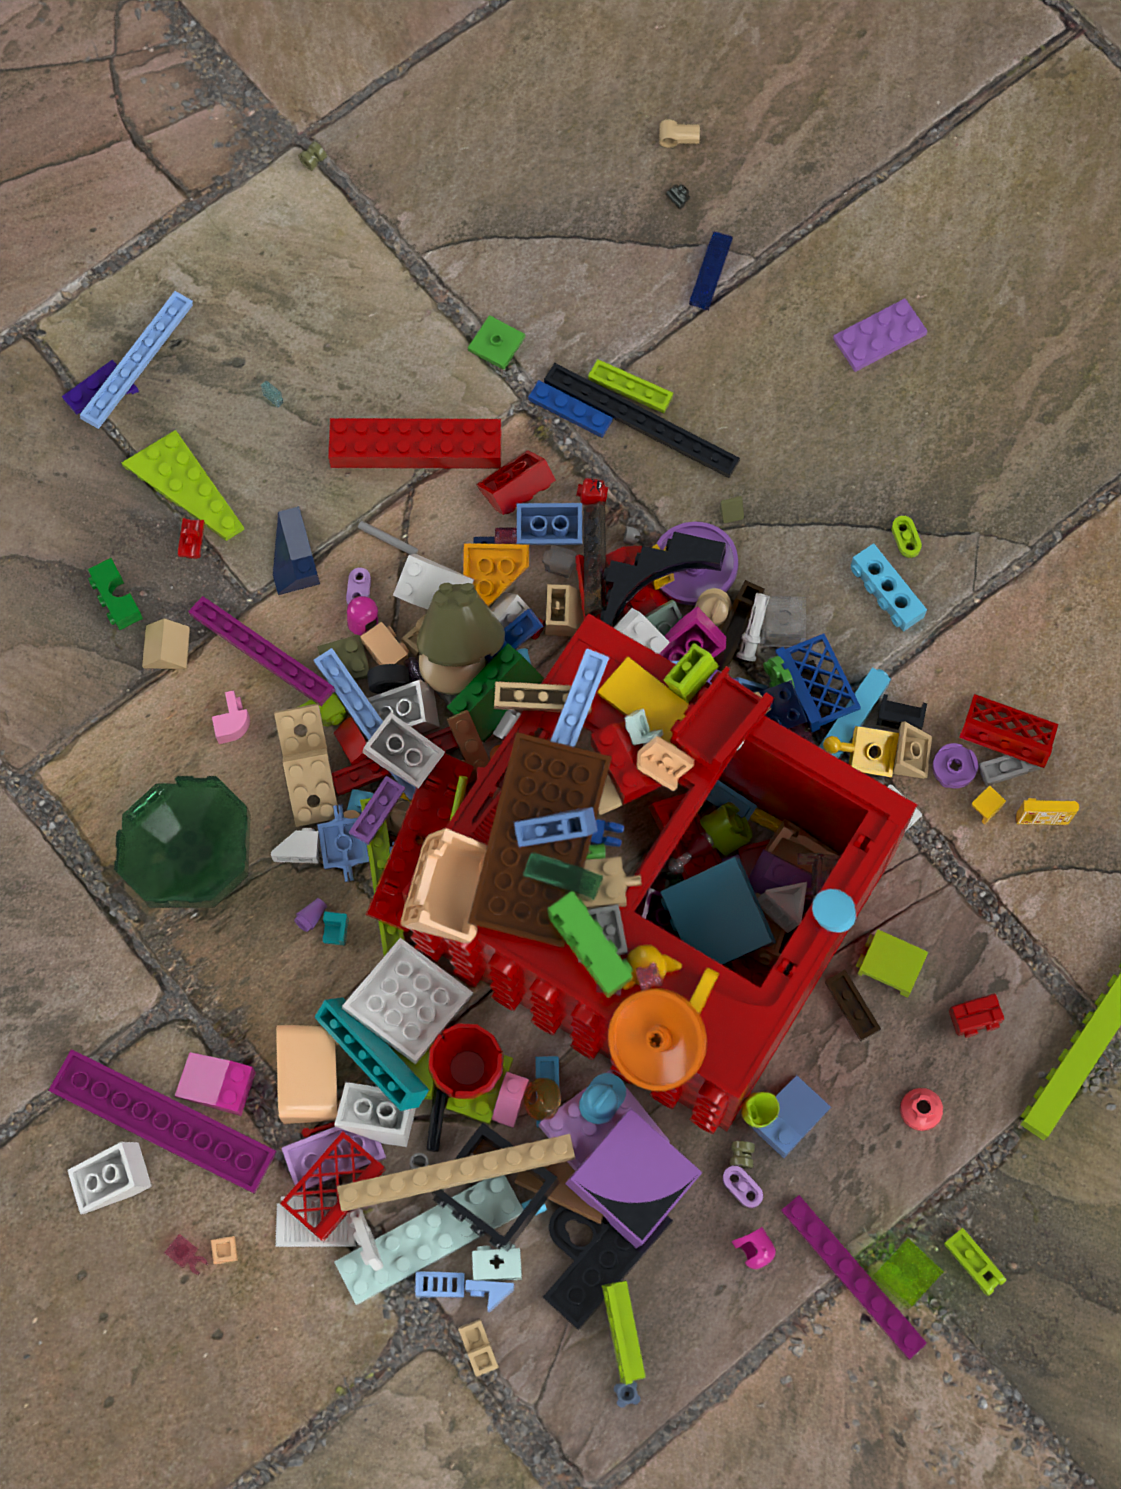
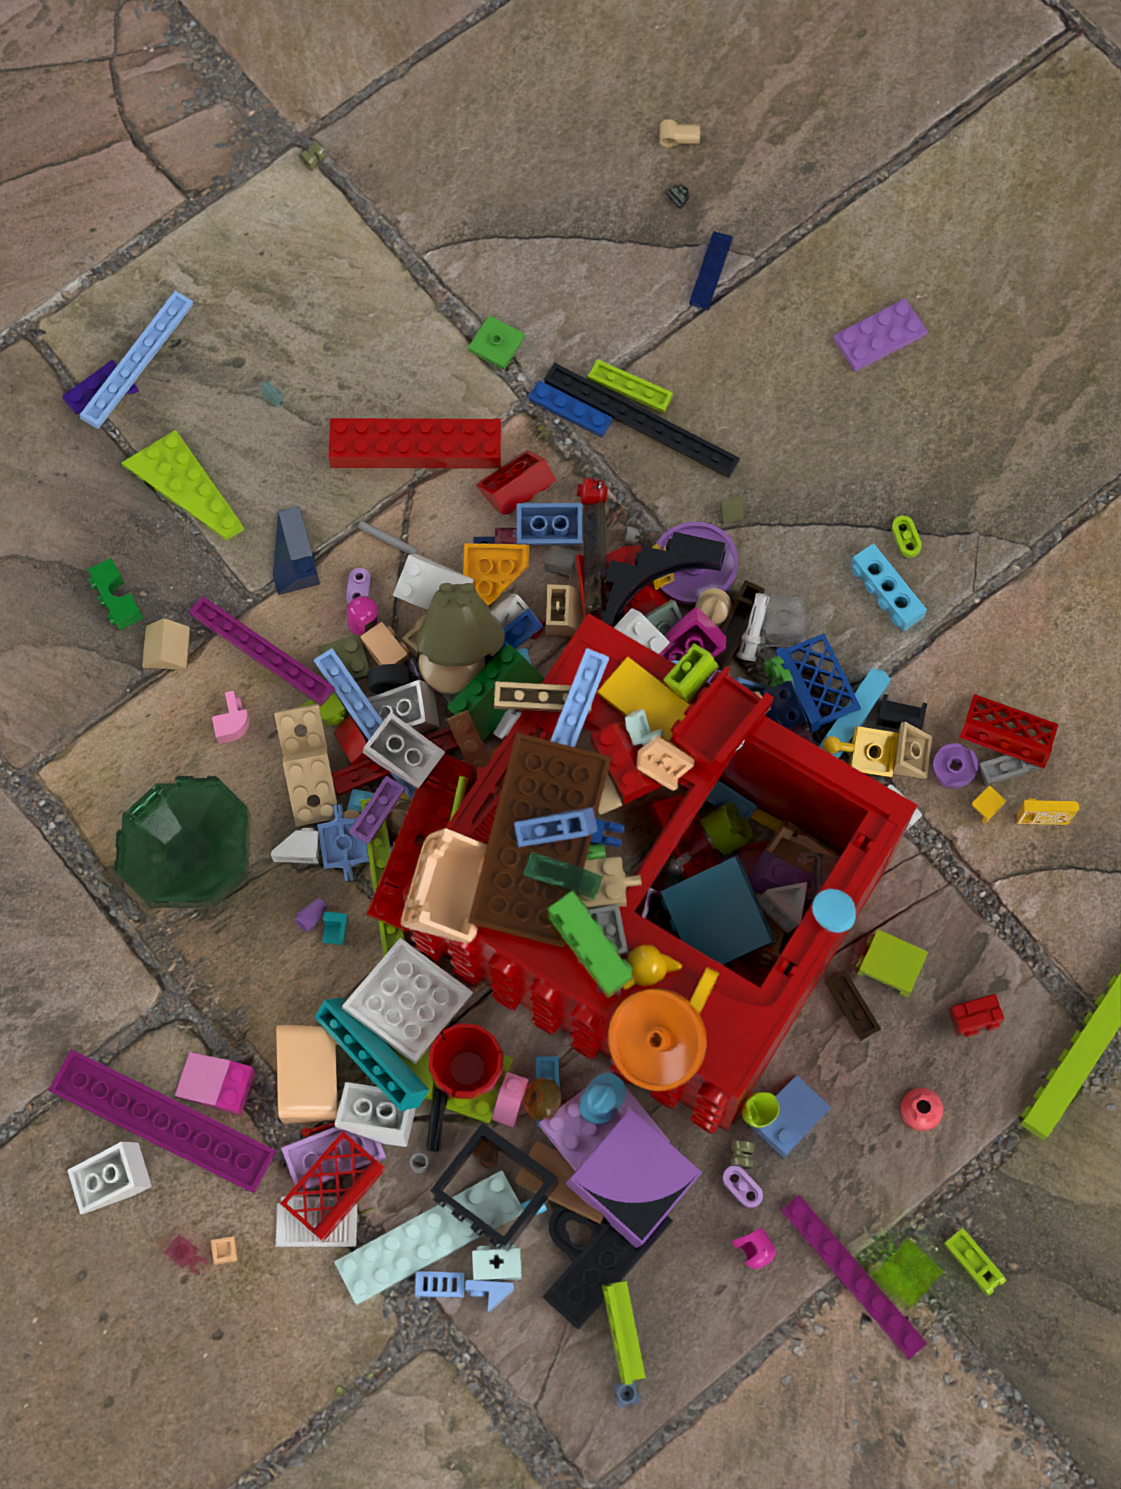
red hips [177,518,205,559] -> none
tan plate [337,1134,575,1211] -> none
white hinge [347,1208,384,1271] -> none
tan slope [458,1319,499,1377] -> none
clear pink wheel [636,962,663,991] -> none

